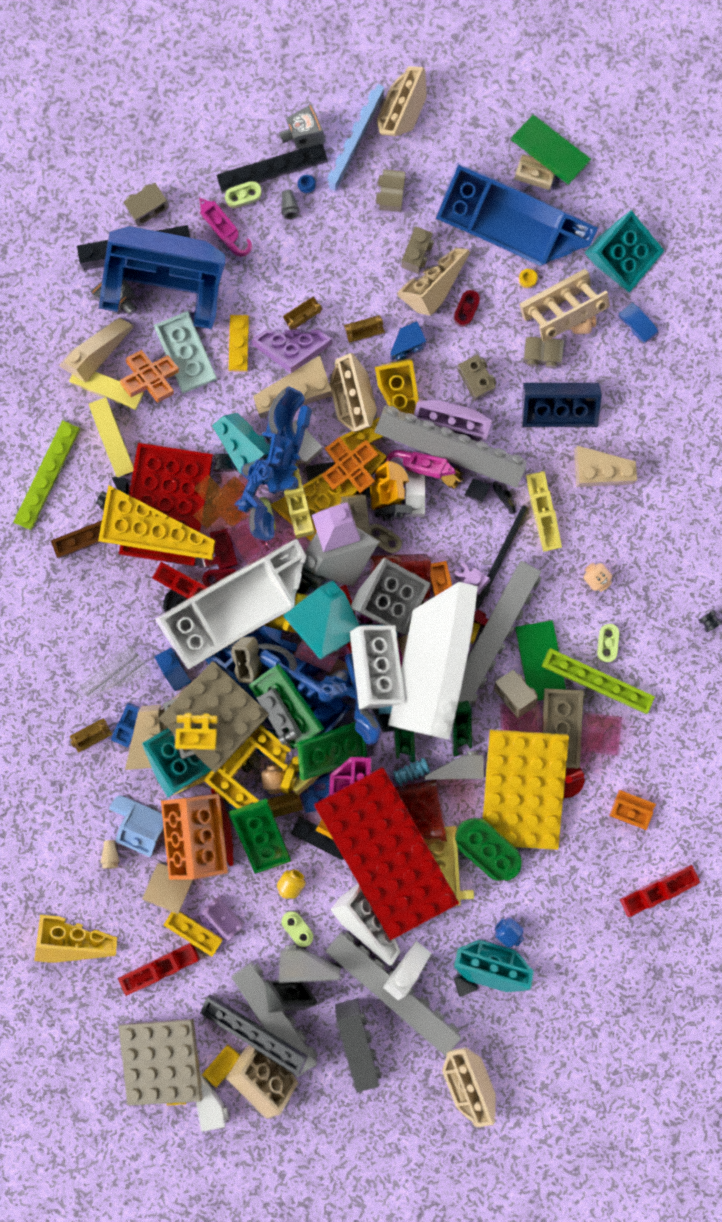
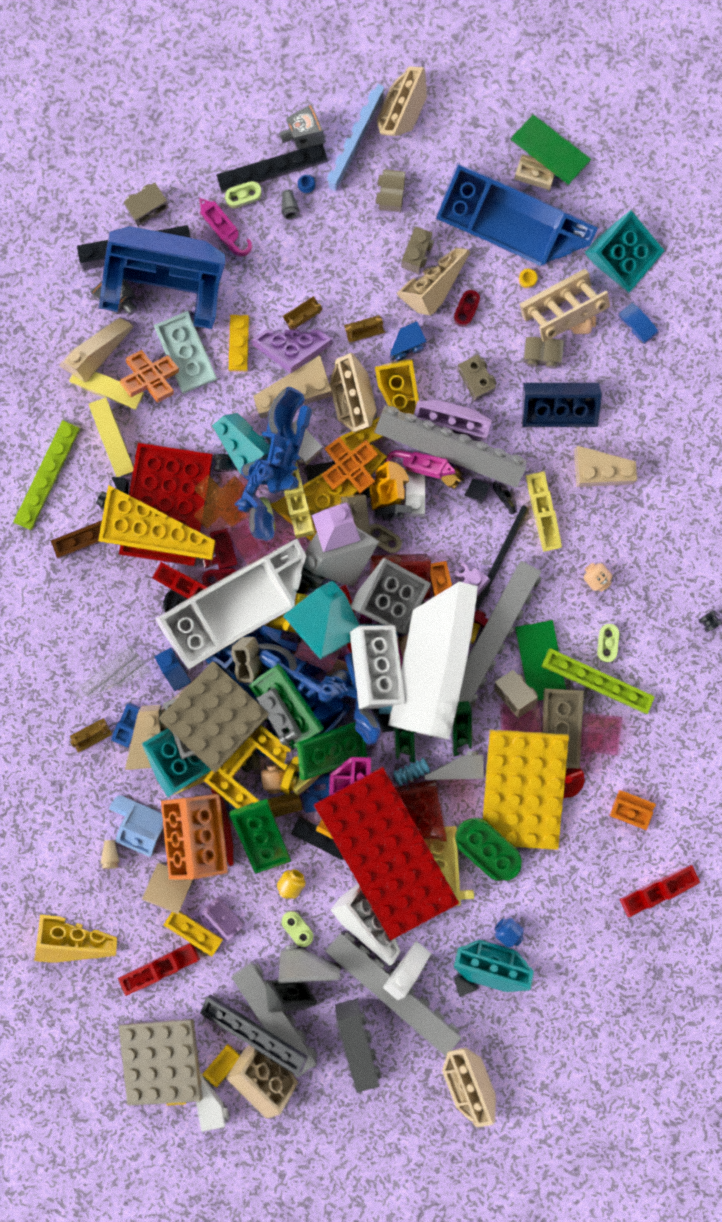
yellow plate [175,713,218,750] -> none

